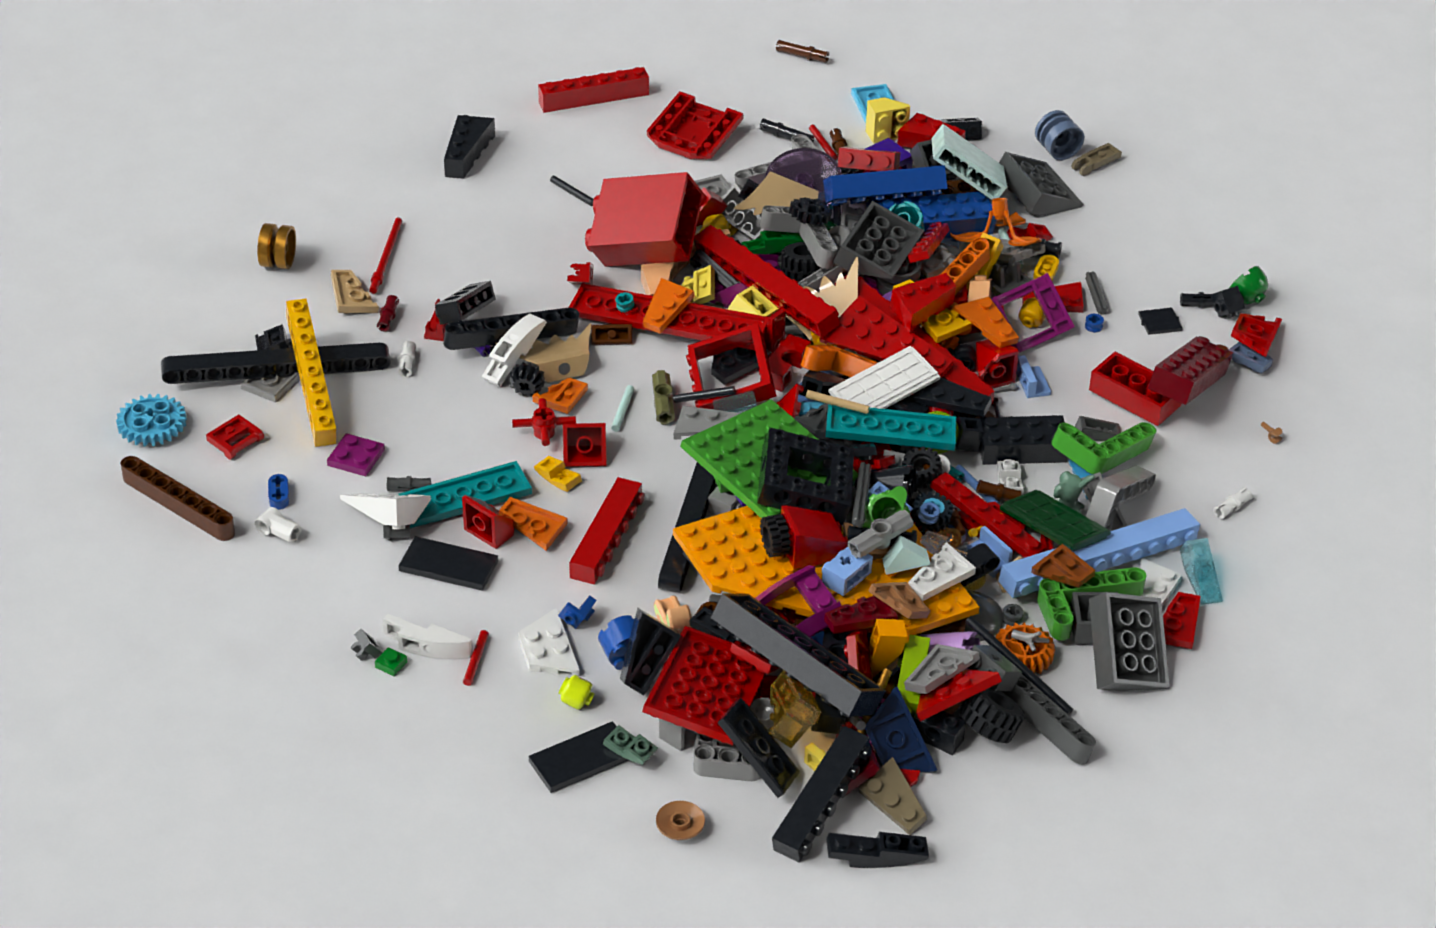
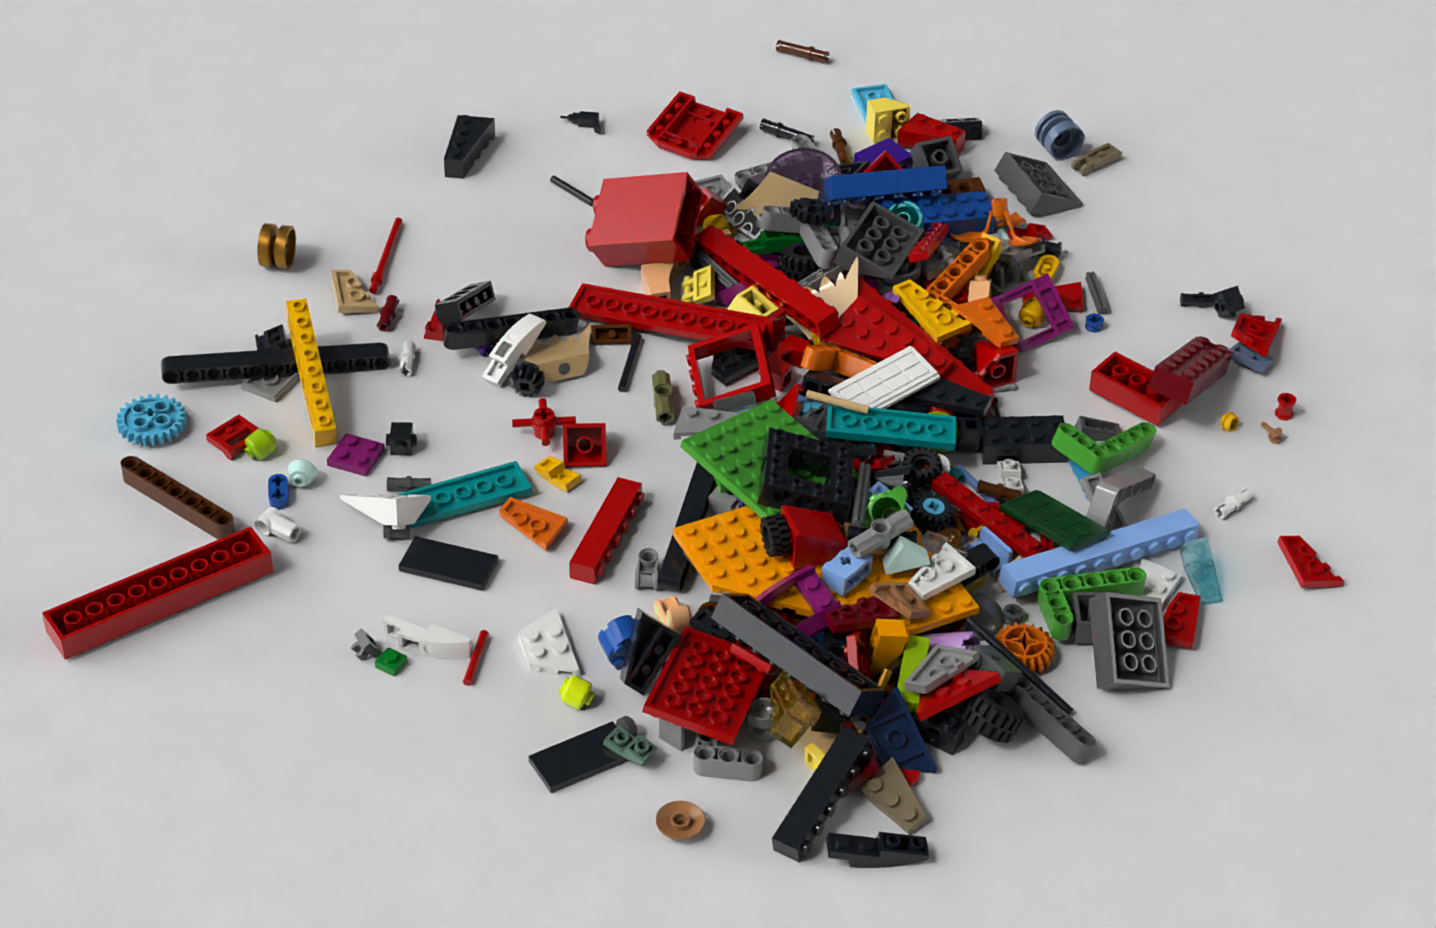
red slope [462,495,514,549] -> none
orange wing [532,377,588,414] -> none
red brick [538,67,649,113] -> none
blue bracket [558,595,597,629] -> none
red hinge [567,262,594,285] -> none
light aqua bar [611,385,634,432] -> none
teal bush [615,292,634,312] -> none
orange wing [643,278,695,334] -> none
black bar [673,386,736,403] -> none
black tile [717,697,800,798] -> none
red bar [809,124,838,161] -> none
red arch [838,147,901,171] -> none
red wedge [890,273,956,333] -> none
medium blue bush [918,502,940,525] -> none
light aqua brick [931,124,1007,200] -> none
light grey bar [1011,629,1049,652] -> none
light blue panel [1016,355,1051,398] -> none
dark orange wing [1031,544,1095,588] -> none
sand green animal [1054,471,1095,514] -> none
black piece [1138,307,1182,335] -> none
green cylinder [1229,266,1268,304] -> none
none -> red brick [42,526,274,660]
none -> lime head [244,429,277,460]
none -> light aqua cone [287,459,317,487]
none -> black brick [386,422,417,455]
none -> black piece [560,111,602,134]
none -> dark grey tile [616,716,637,737]
none -> black bar [618,334,642,392]
none -> light grey piece [635,548,659,590]
none -> yellow plate [1220,412,1239,432]
none -> red bush [1275,393,1297,421]
none -> red wing [1277,535,1344,588]

